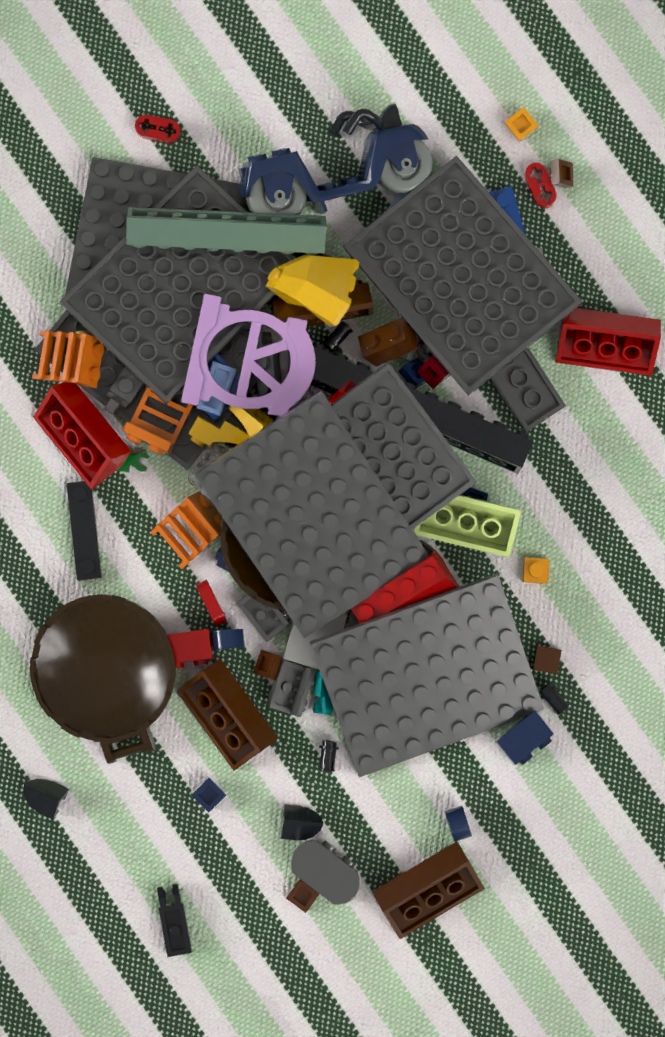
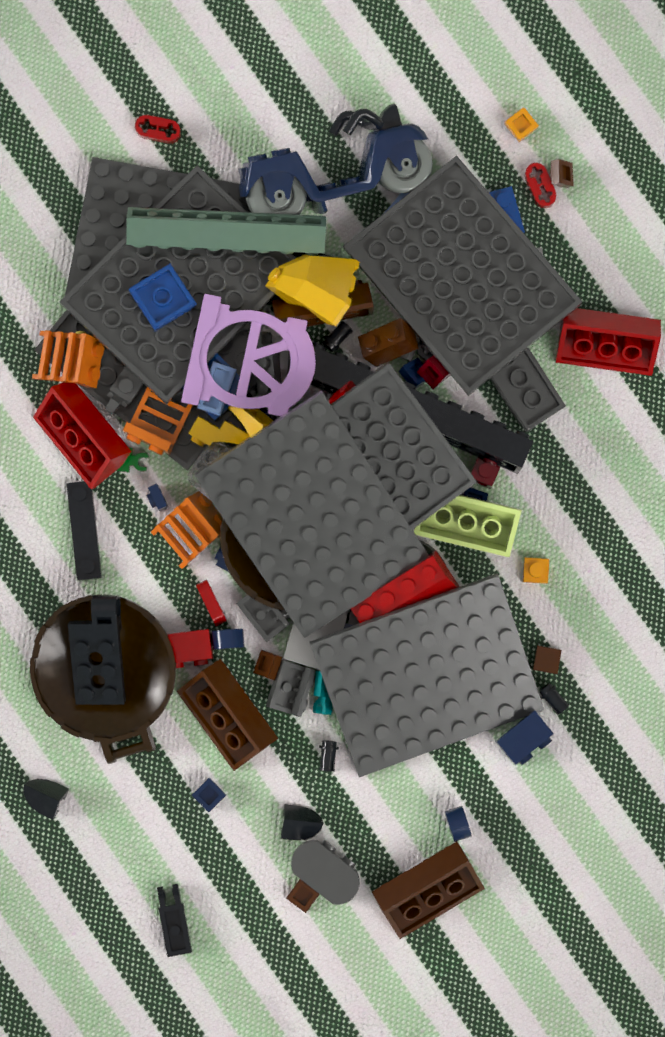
none -> black hinge [68,595,126,705]
none -> blue tile [128,264,197,331]
none -> dark blue plate [146,483,169,511]
none -> dark red brick [471,457,500,489]

